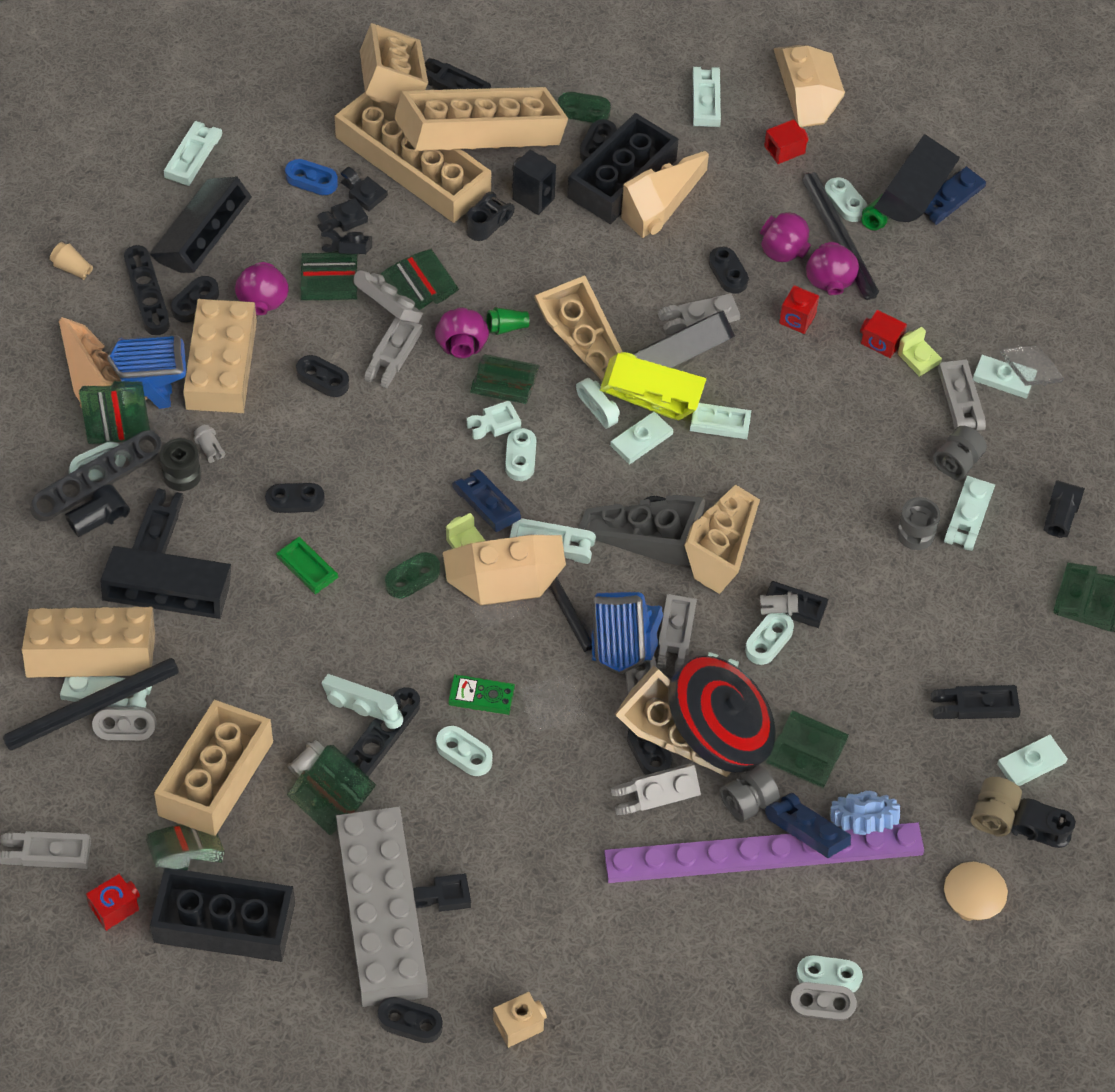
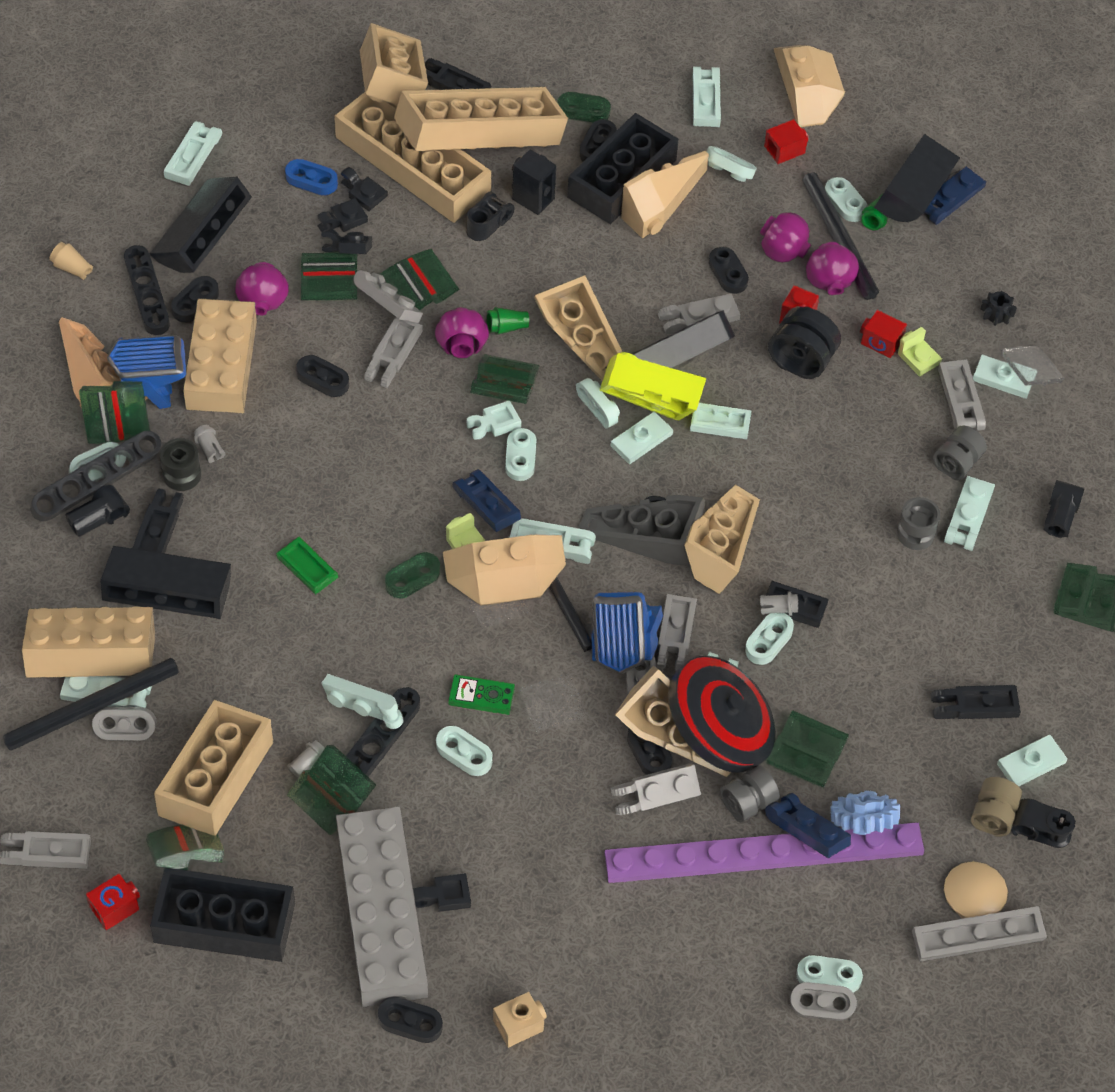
black plate [265,483,325,513] -> none
none -> light aqua plate [707,146,757,182]
none -> black wheel [768,306,841,379]
none -> light grey plate [912,906,1047,962]
none -> black gear [980,291,1017,326]

